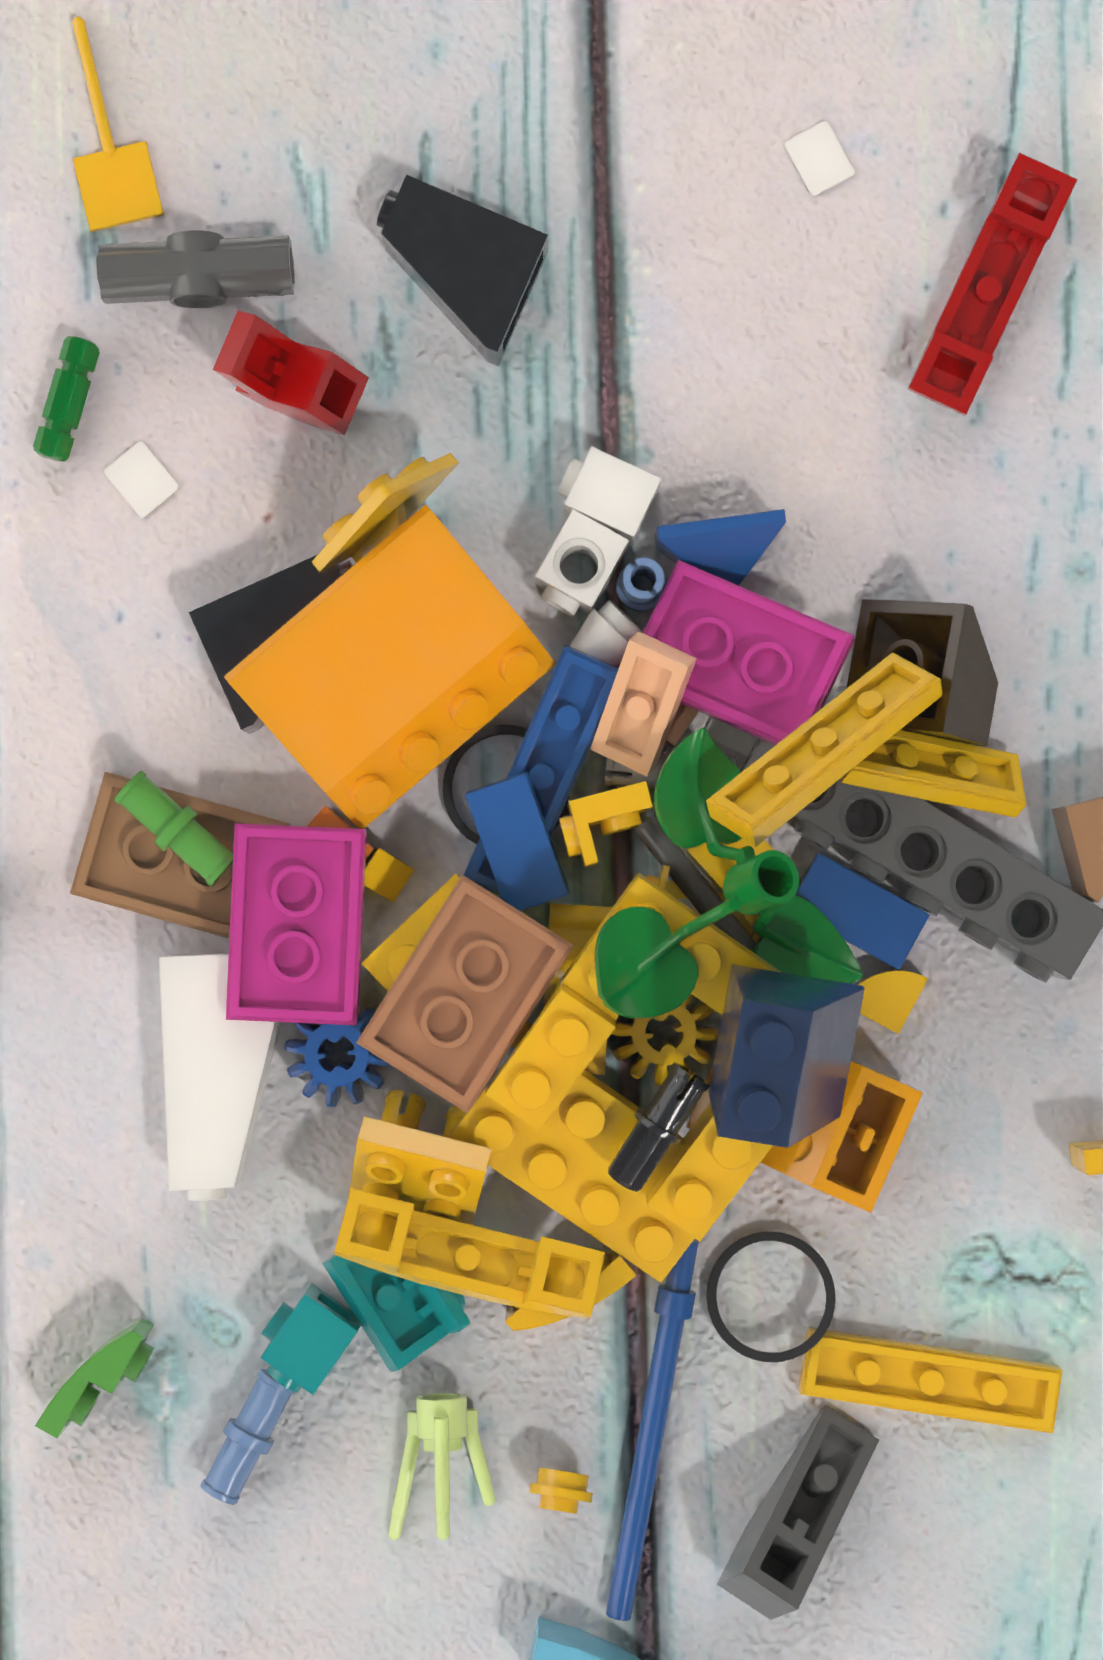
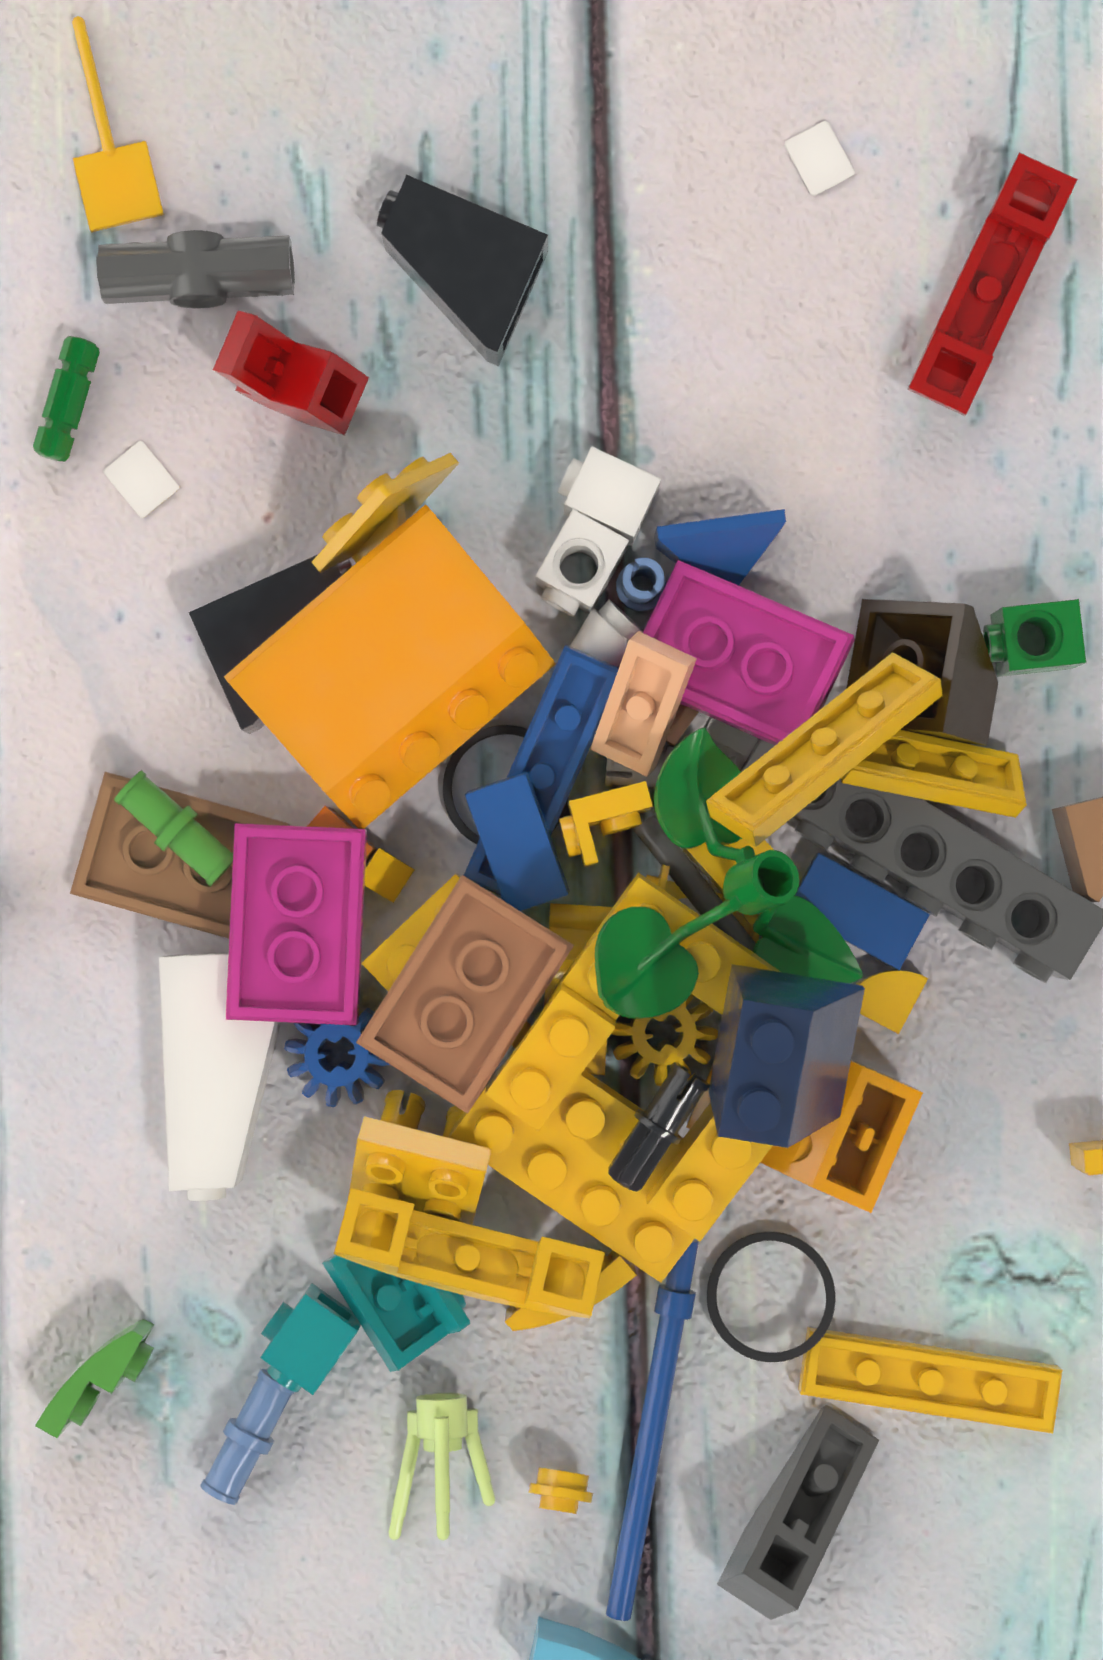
none -> green brick [983,599,1086,677]

